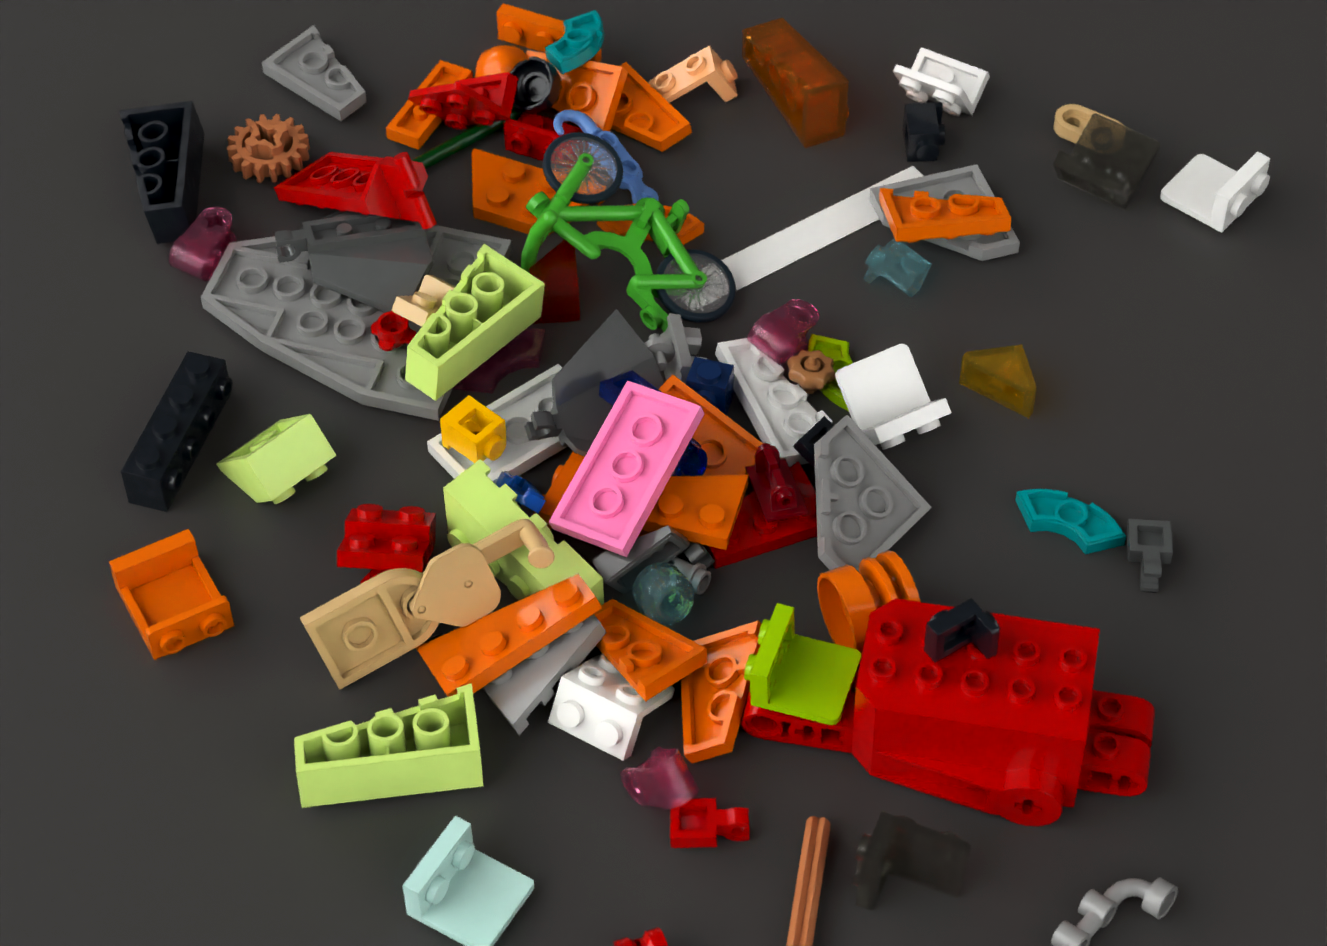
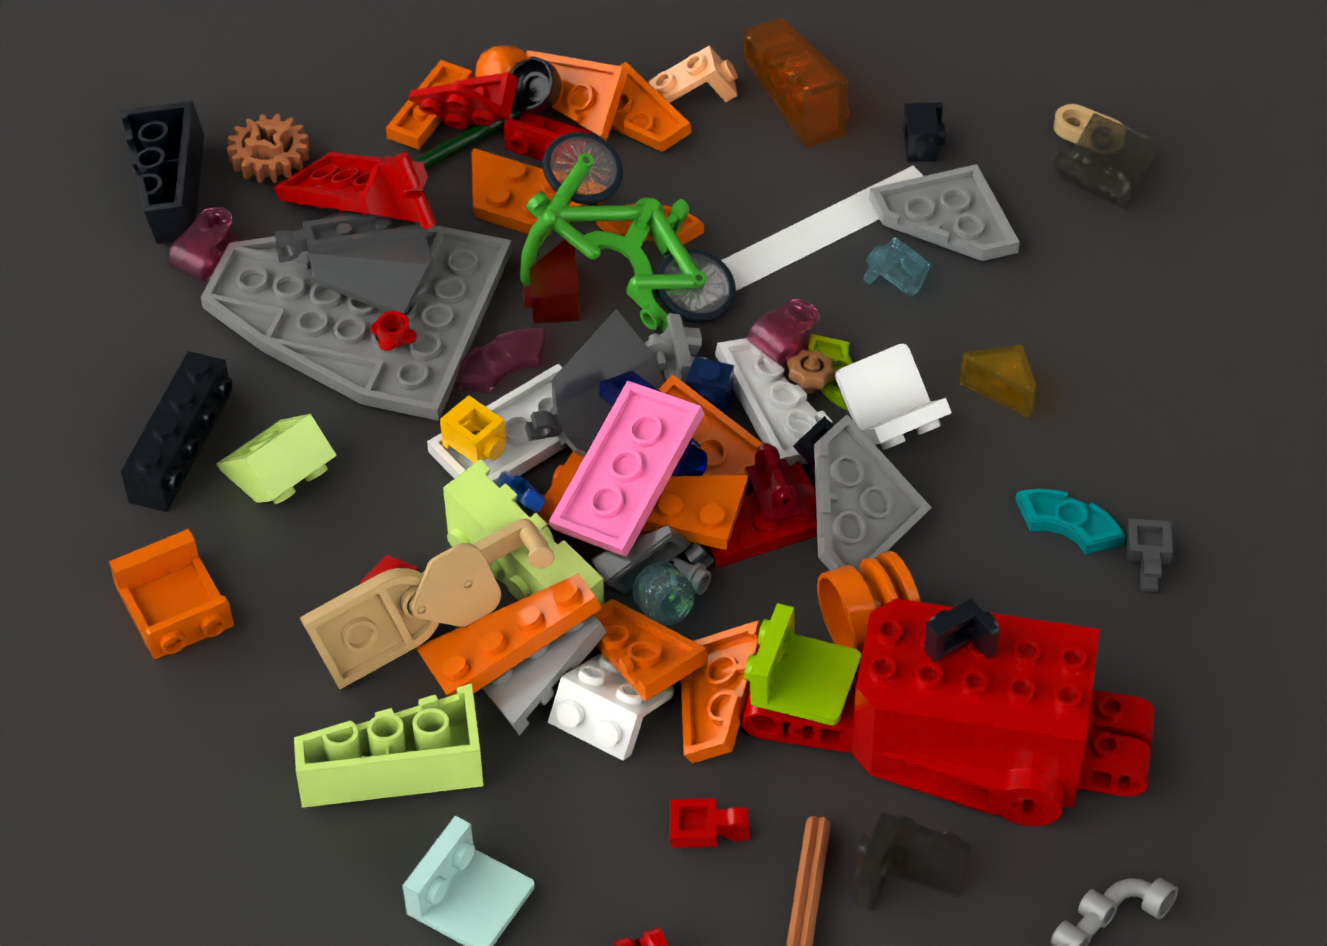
light grey wing [262,25,367,121] -> none
red plate [337,504,436,572] -> none
tan bracket [391,275,455,326] -> none
yellowish green wedge [405,244,545,401] -> none
orange plate [496,3,602,63] -> none
teal tile [545,10,604,74] -> none
medium blue piece [553,109,659,204] -> none
clear pink piece [620,747,699,809] -> none
orange wing [879,188,1011,243] -> none
white bracket [893,47,990,116] -> none
white bracket [1160,151,1271,233] -> none

